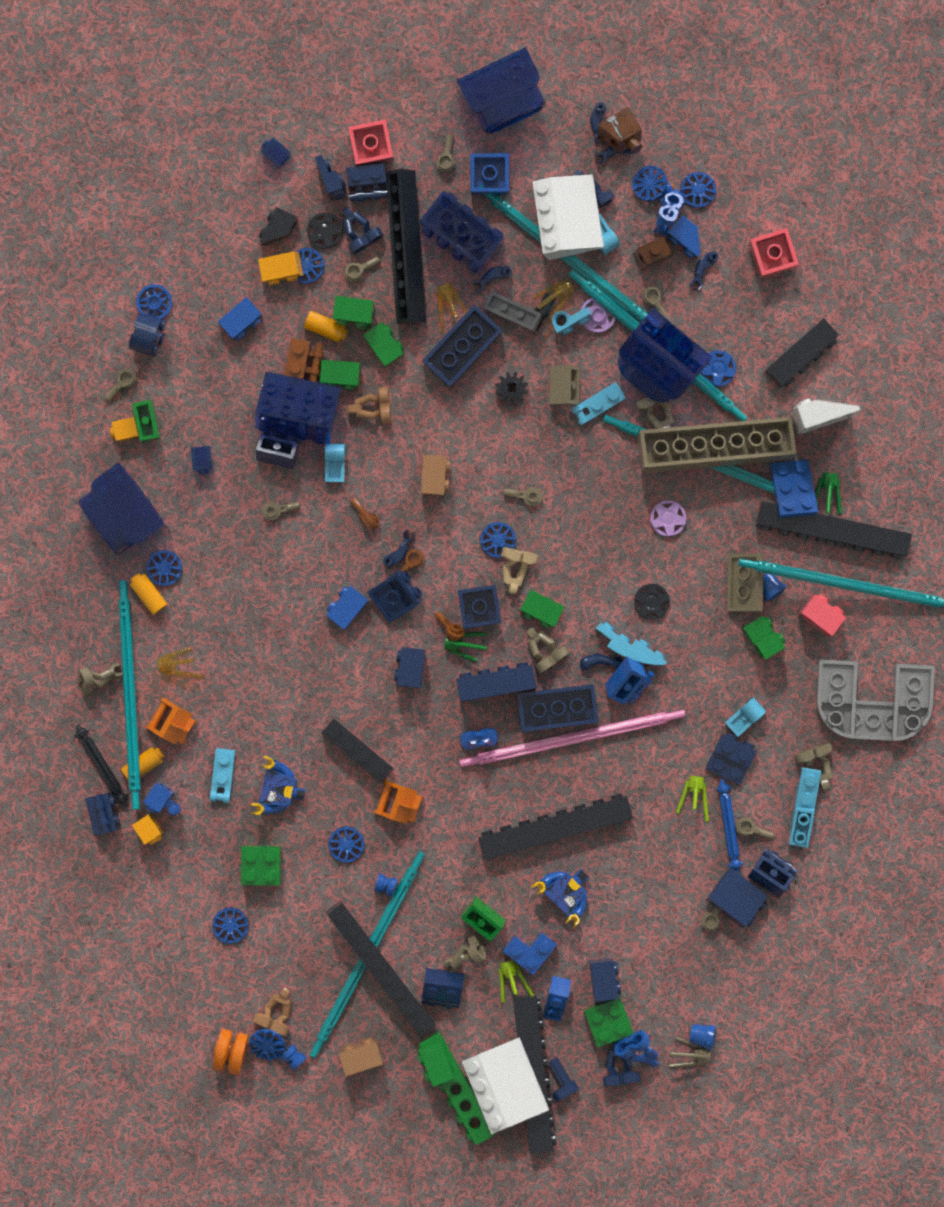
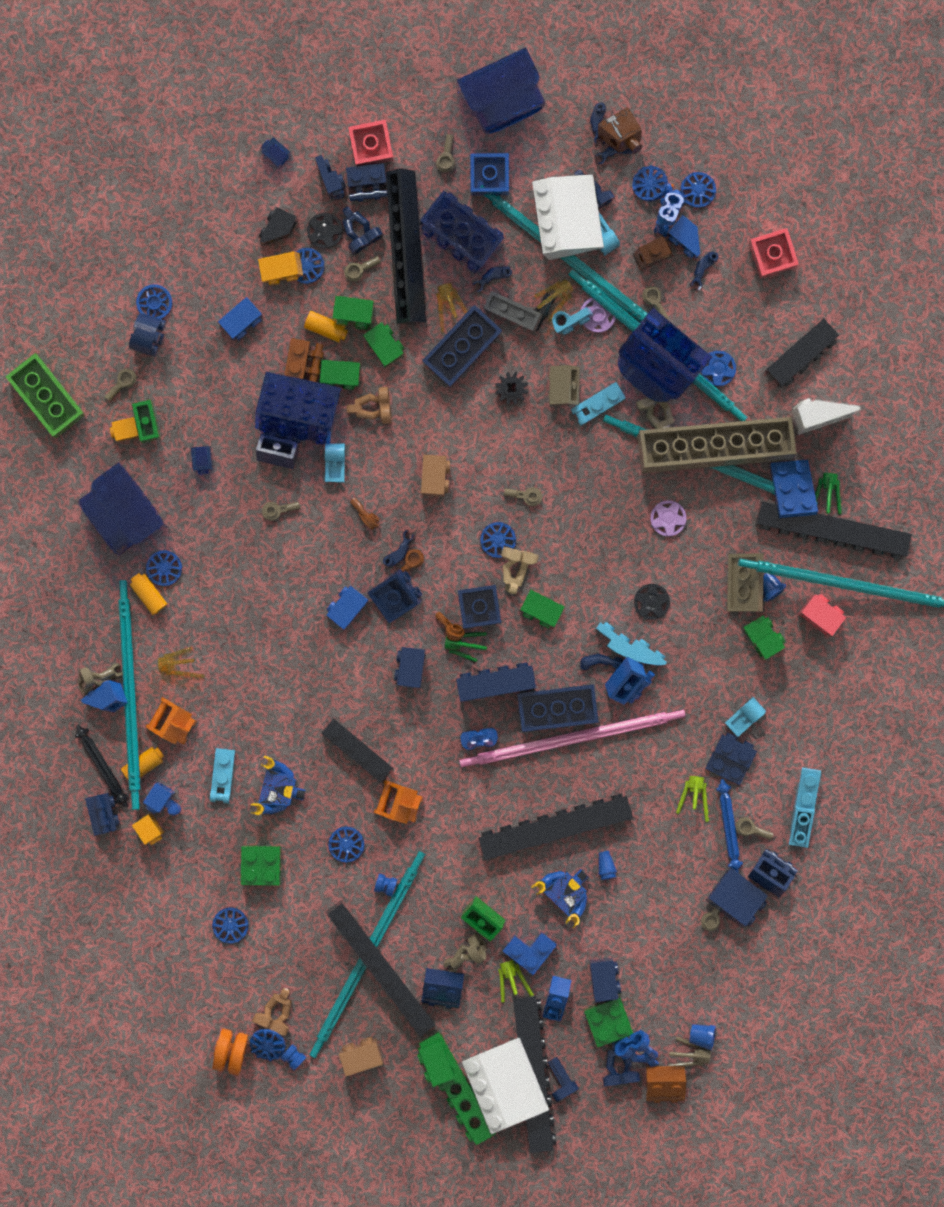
dark tan piece [527,628,570,675] -> none
dark tan piece [794,742,832,790] -> none
light grey plate [816,660,935,741] -> none
none -> bright green brick [5,353,85,439]
none -> blue slope [81,680,128,712]
none -> blue cone [598,851,617,880]
none -> dark orange brick [646,1066,686,1103]

